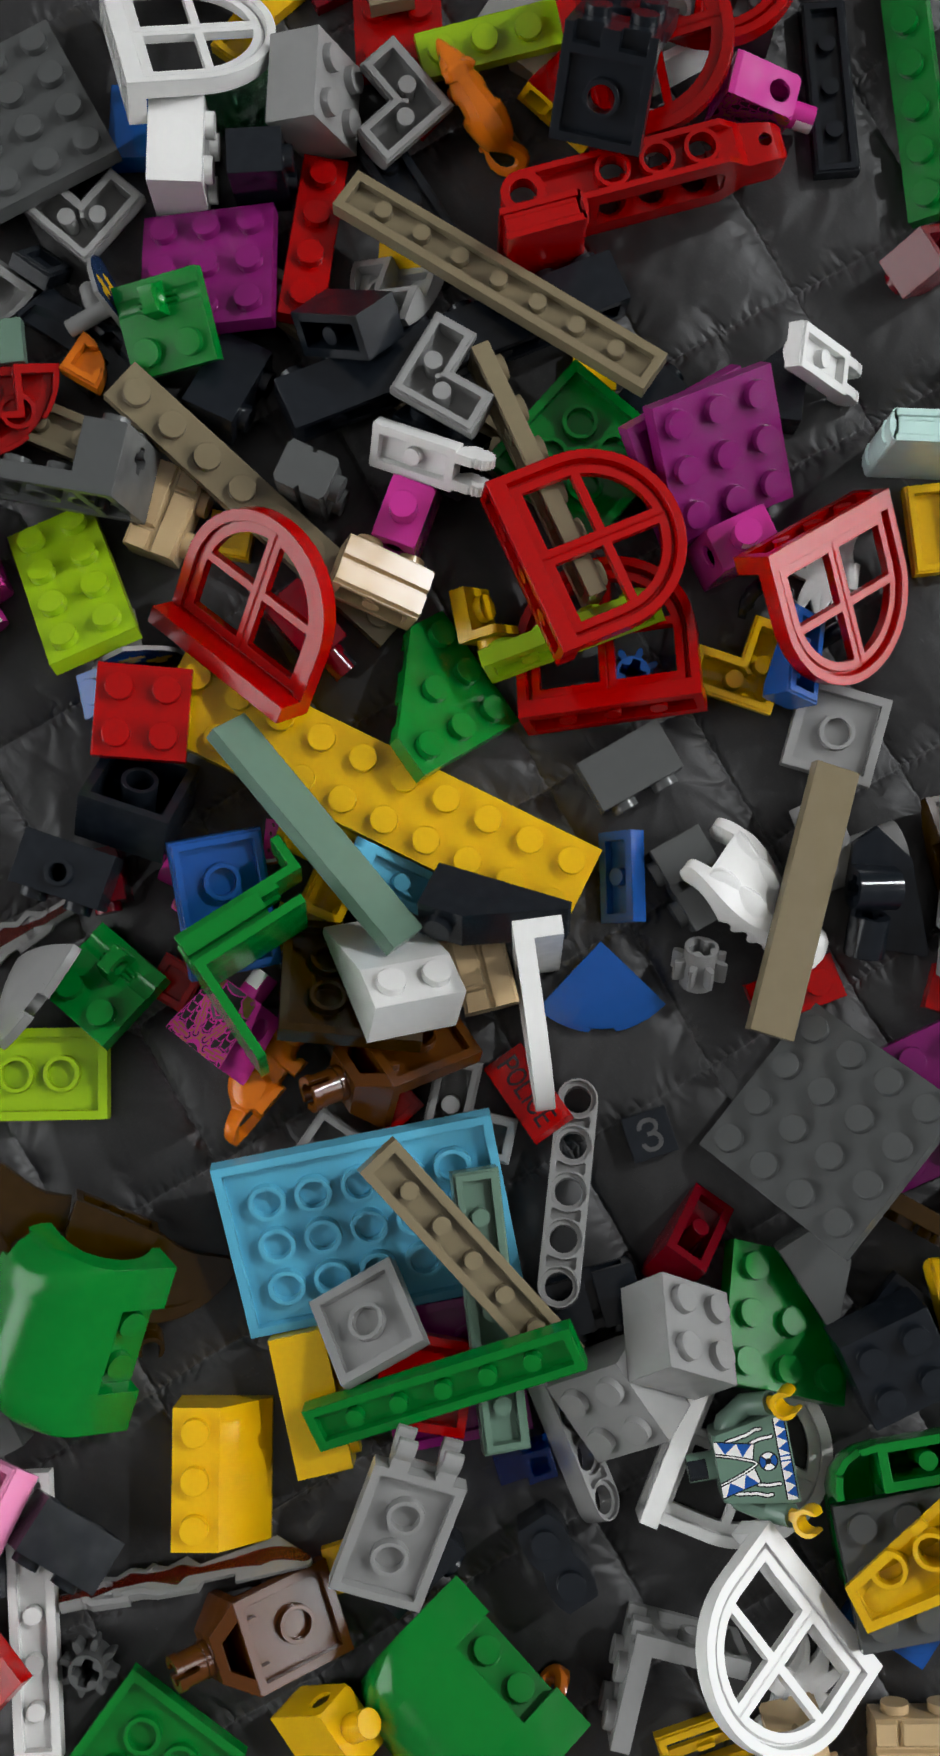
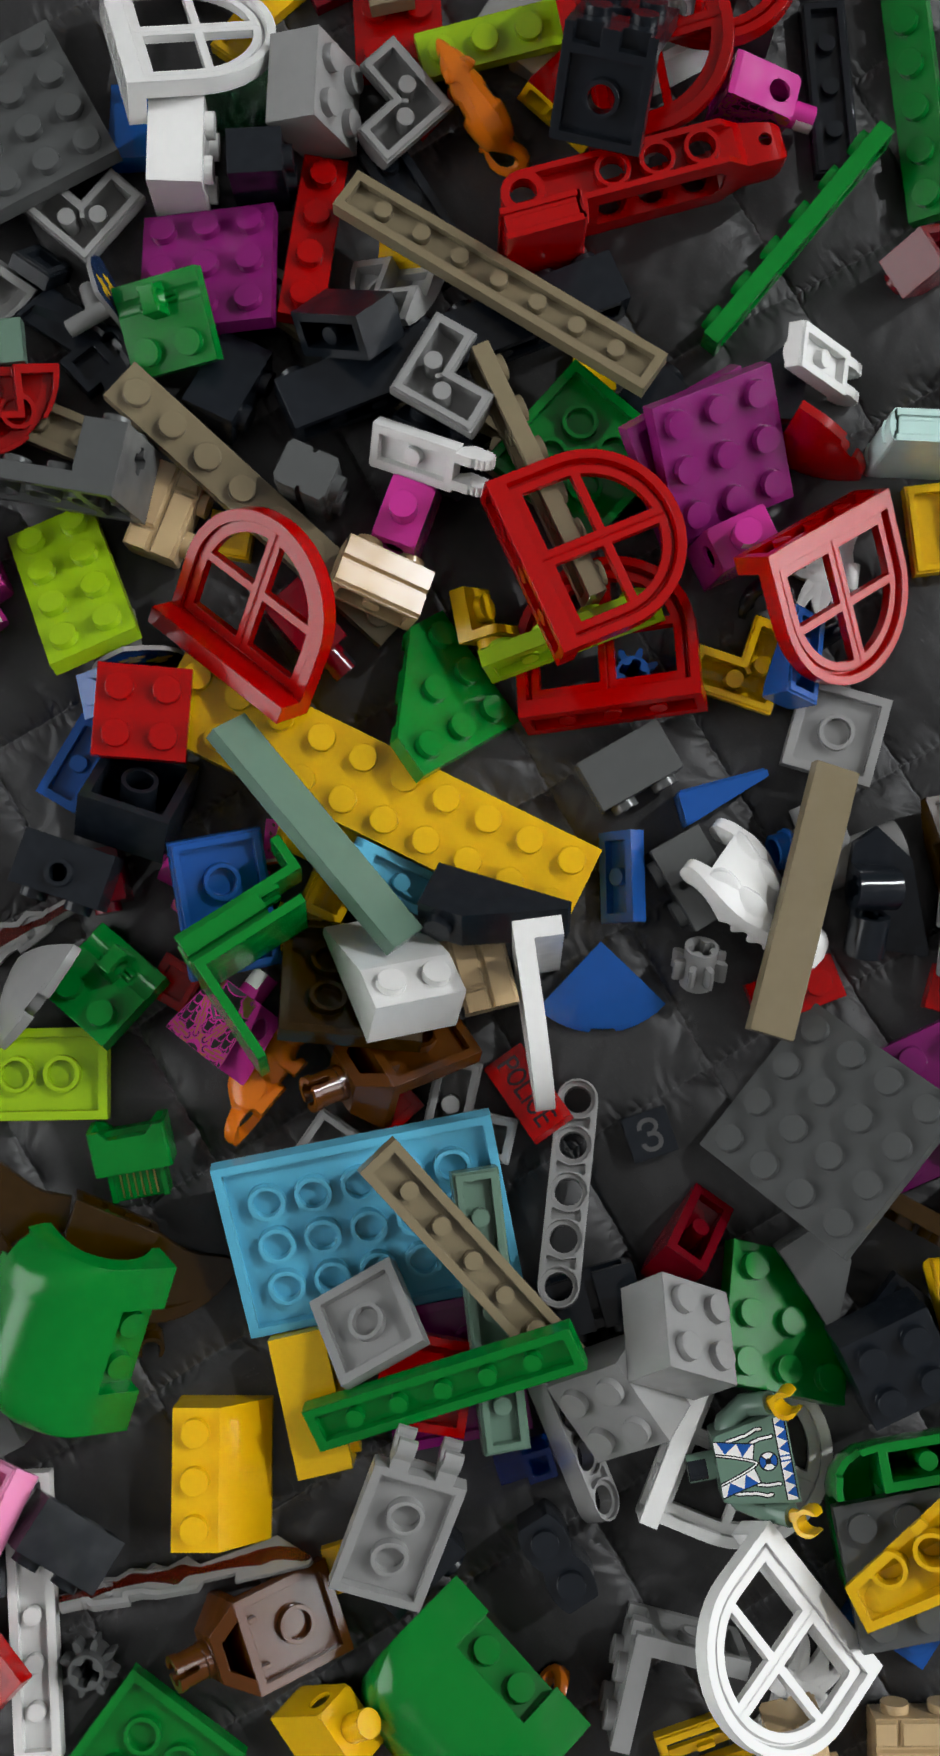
orange tile [59,331,107,396] -> none
none -> blue plate [35,713,100,814]
none -> green piece [86,1109,177,1204]
none -> blue slope [673,768,769,829]
none -> green plate [700,120,895,356]
none -> blue plate [765,828,793,870]
none -> red brick [783,400,866,481]

